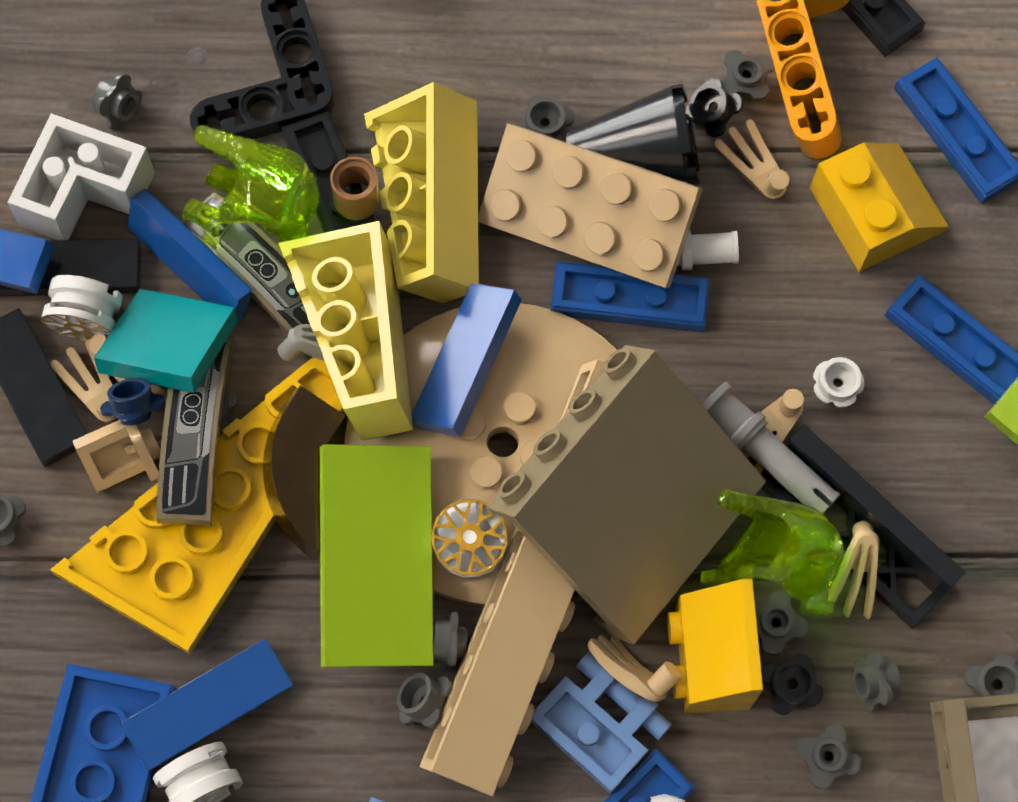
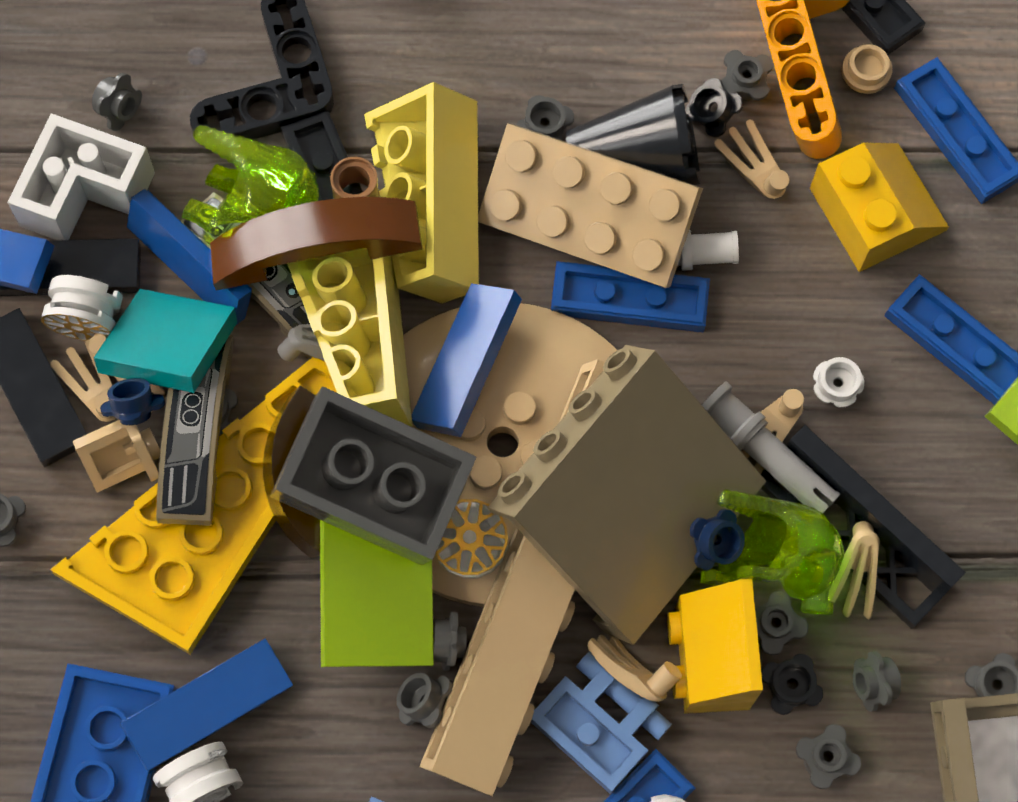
none -> reddish brown slope [210,197,423,291]
none -> dark grey brick [270,386,477,565]
none -> dark blue plate [690,509,745,570]
none -> tan plate [842,44,892,94]

